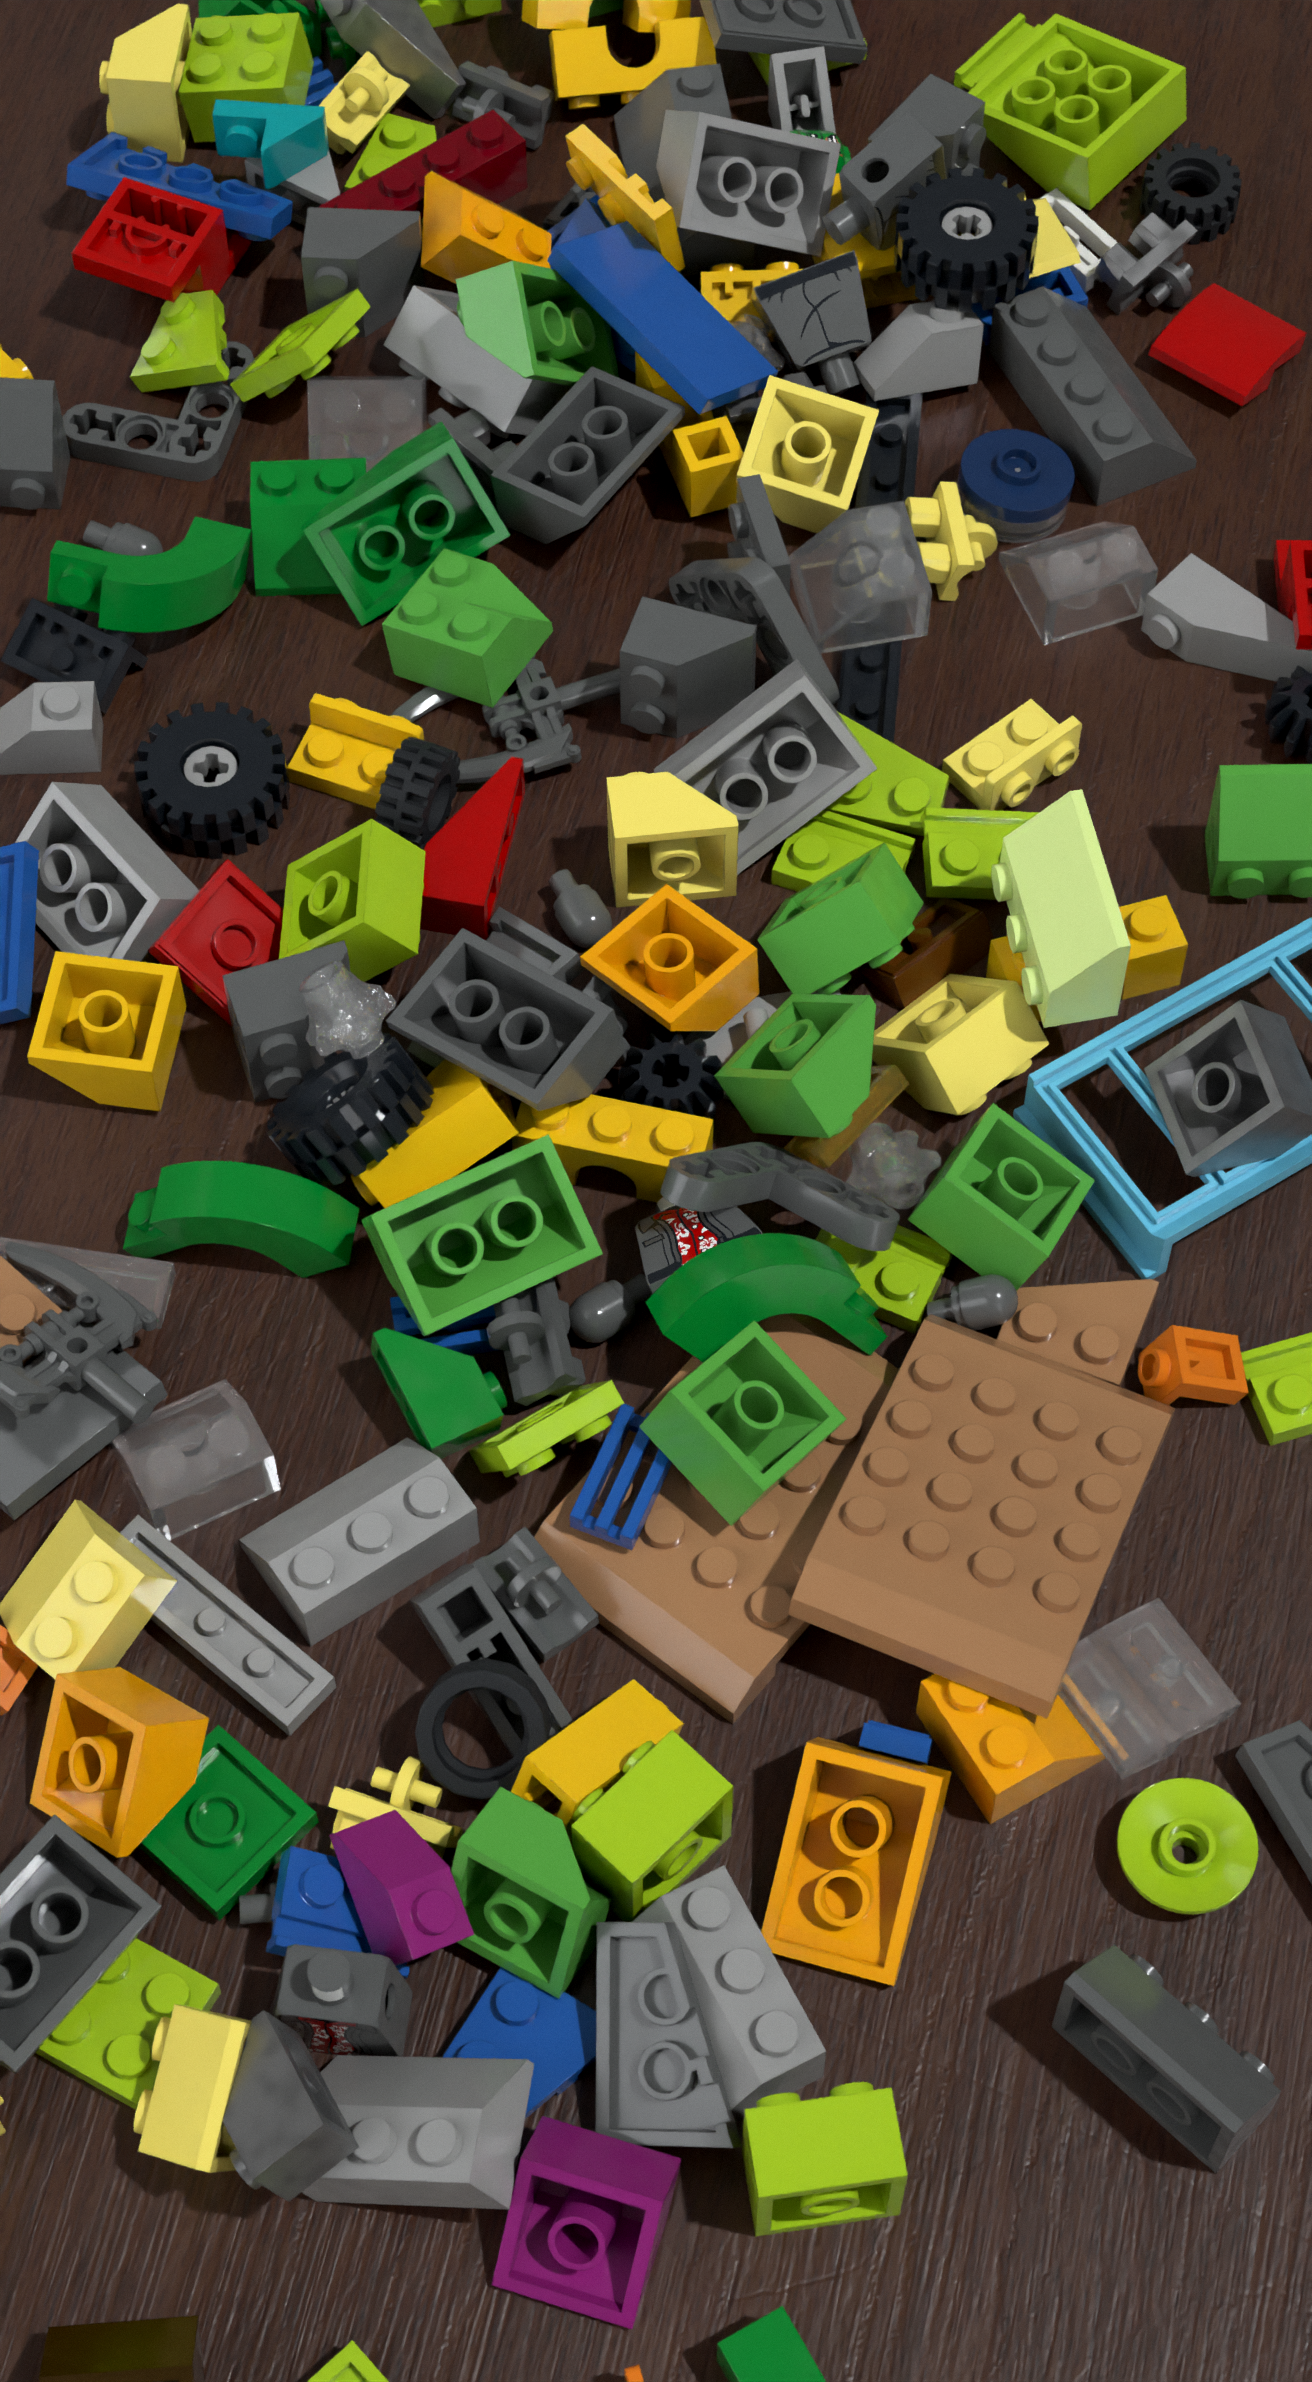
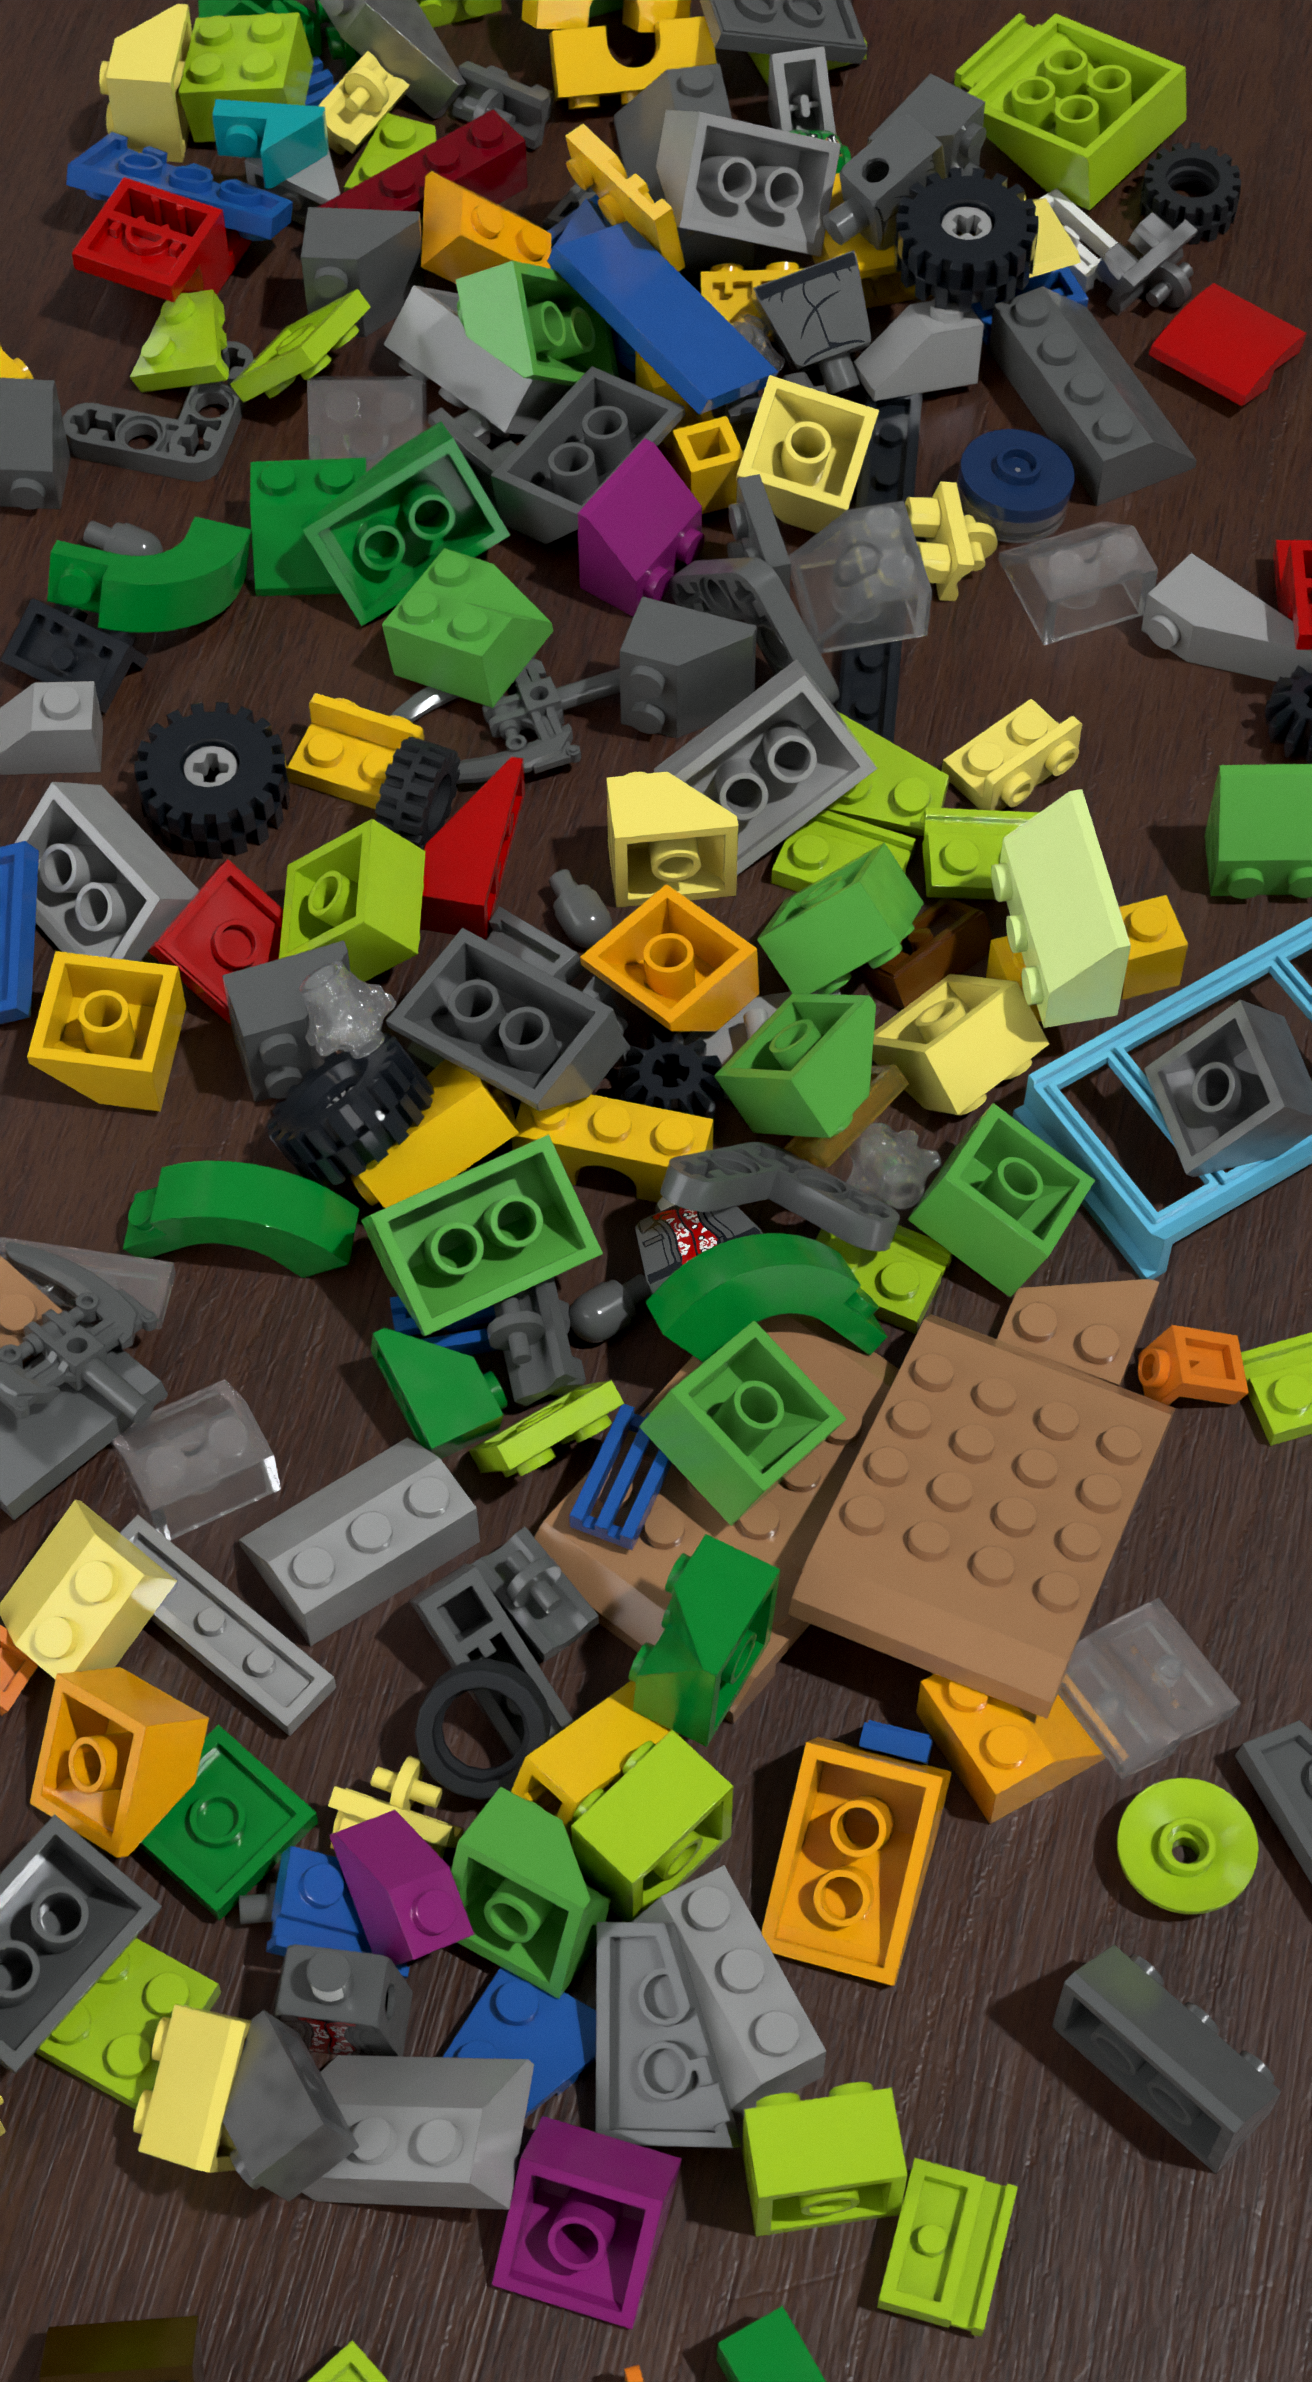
dark grey cylinder [927,1274,1018,1331] -> none
none -> magenta slope [578,438,705,617]
none -> green slope [629,1534,781,1747]
none -> lime plate [877,2158,1018,2337]

